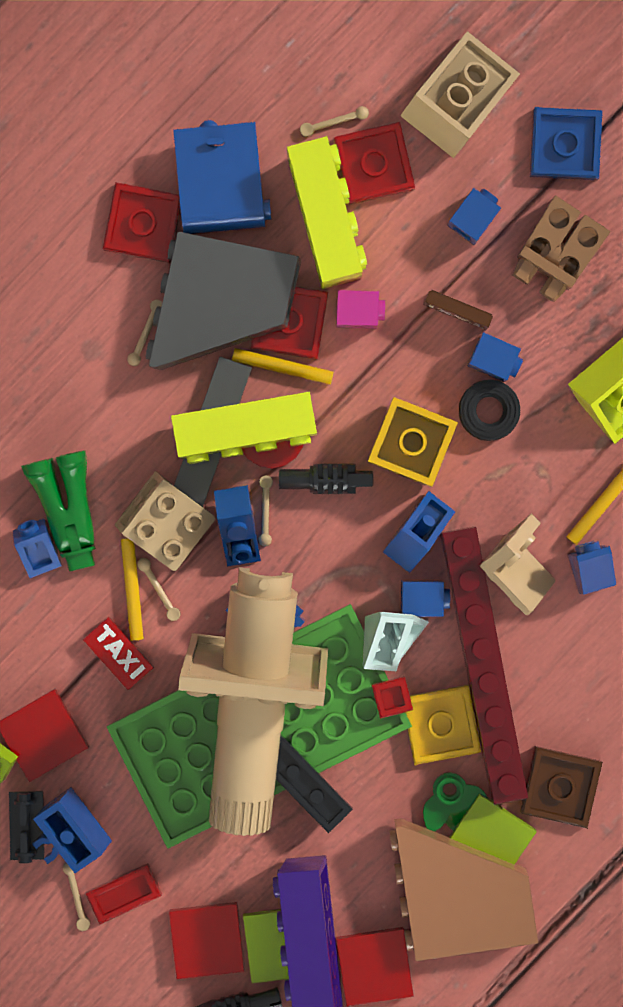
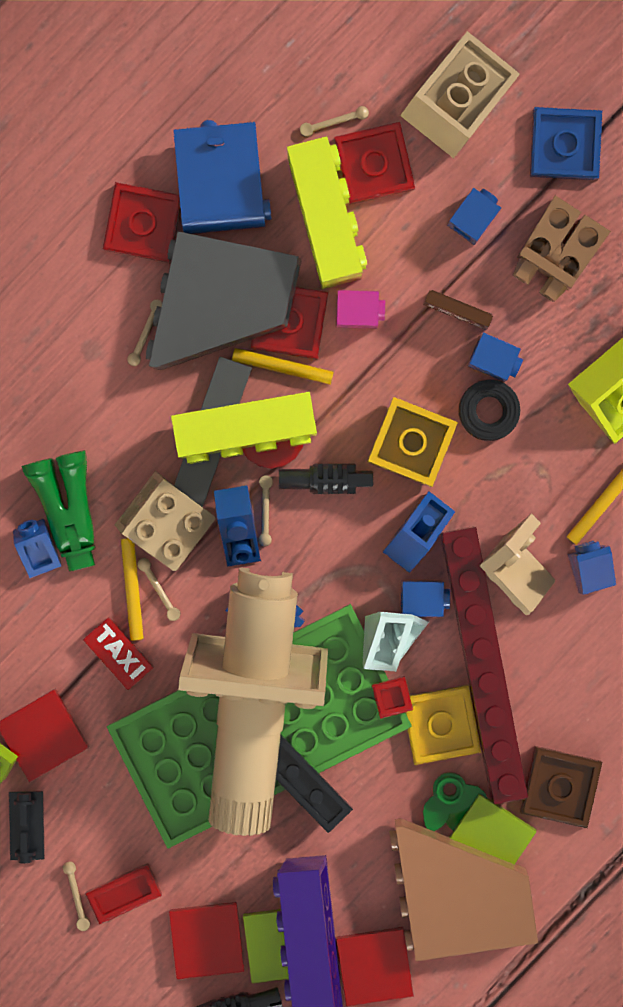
blue brick [32,787,112,873] -> none

